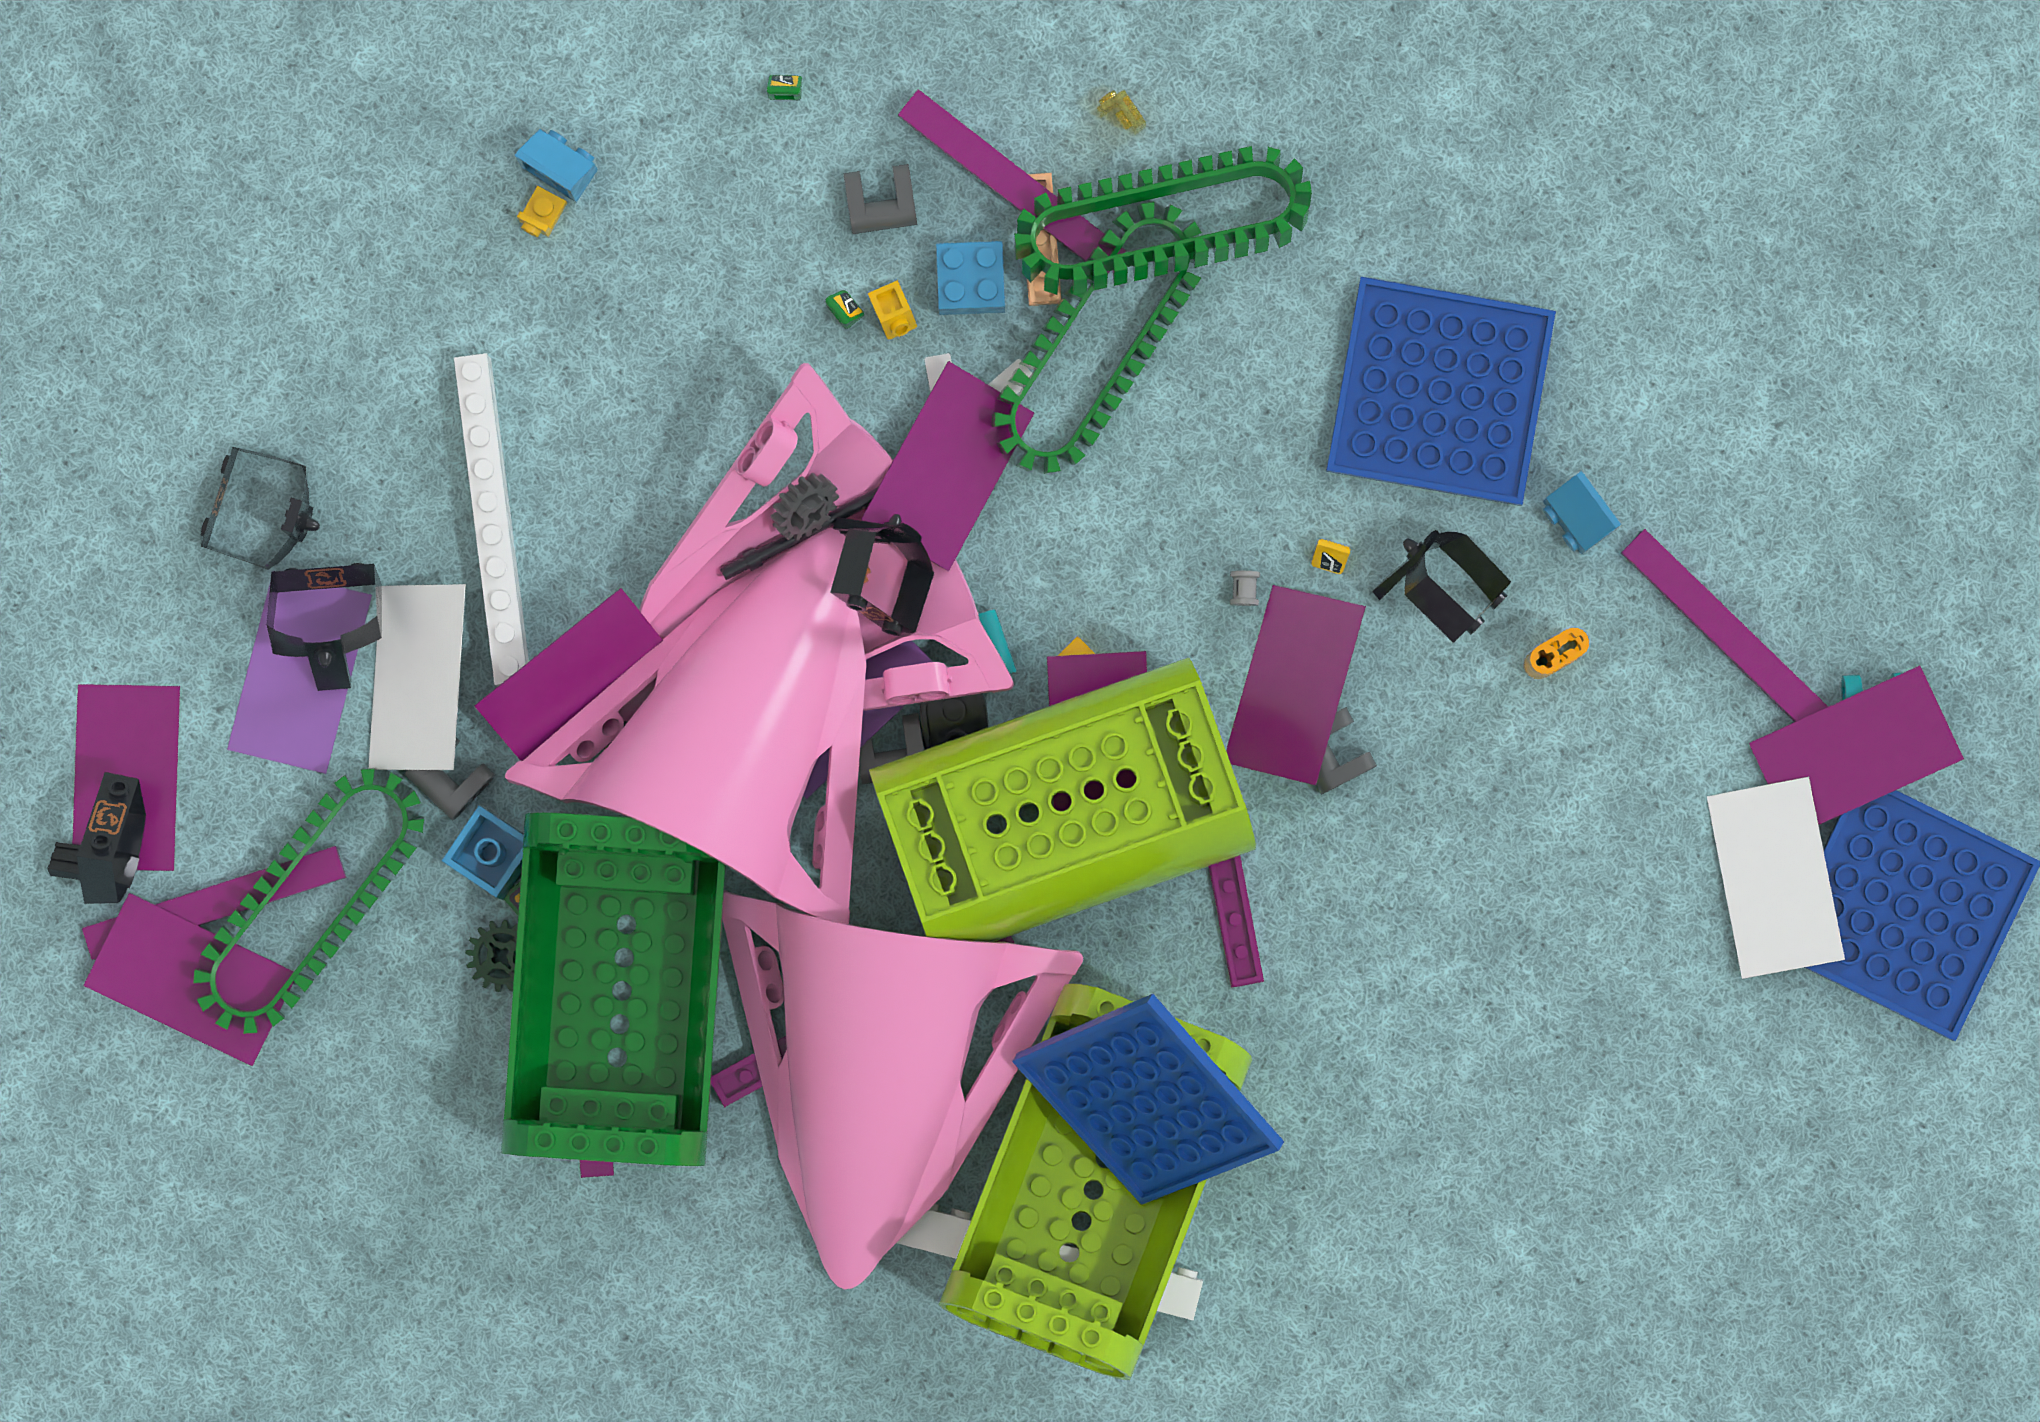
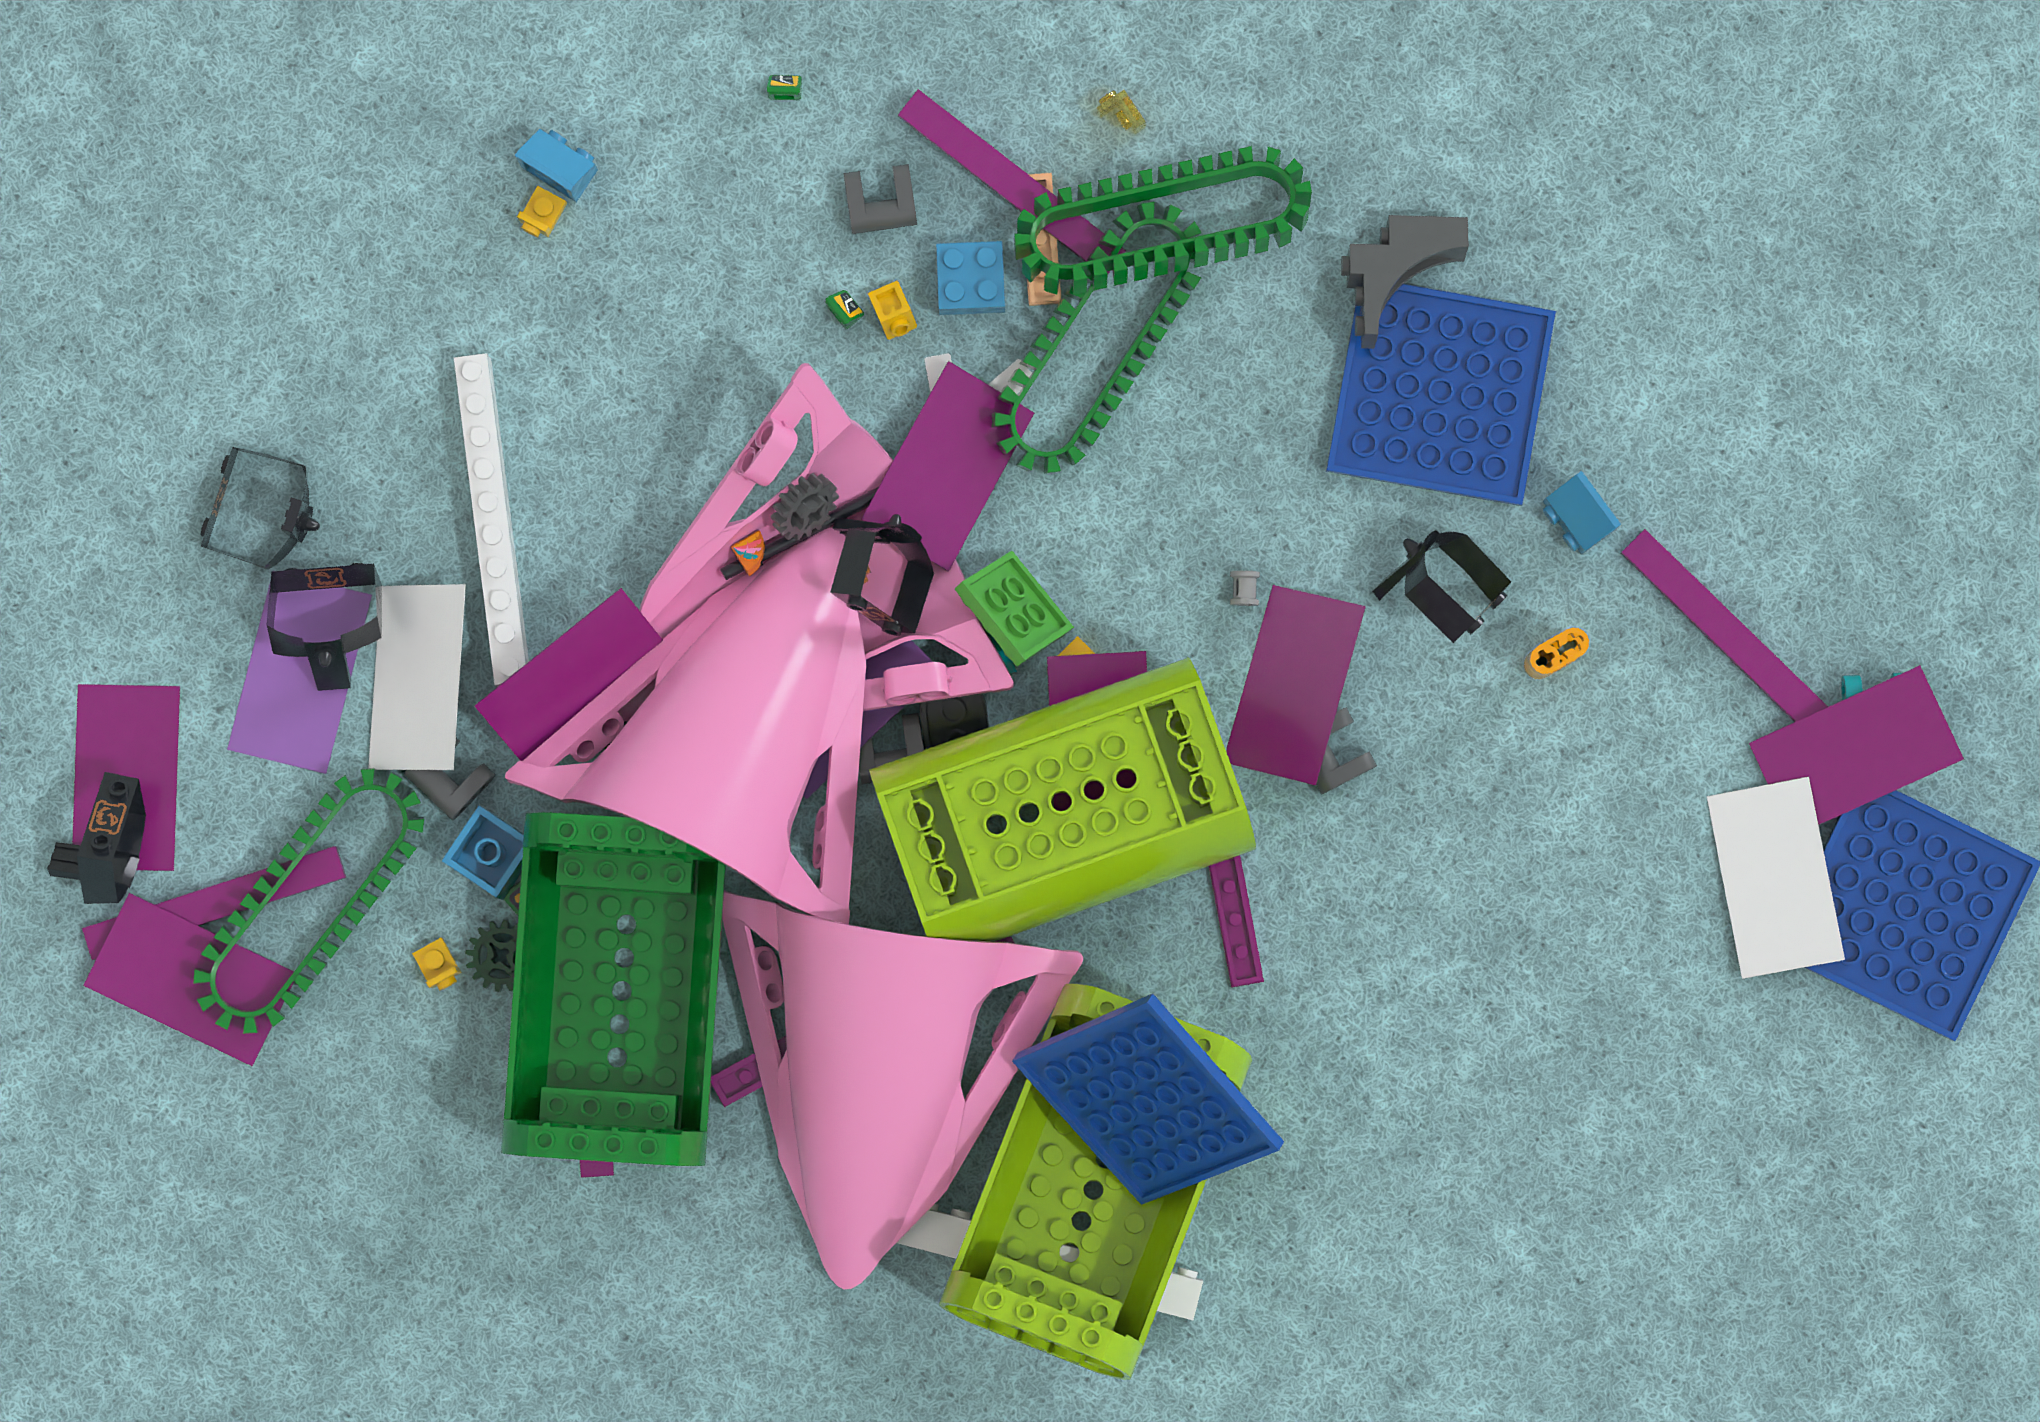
slope [1311,539,1351,574] -> none
none -> yellow bracket [412,937,462,991]
none -> tile [731,530,765,576]
none -> bright green plate [955,551,1074,667]
none -> dark grey arch [1341,215,1469,349]

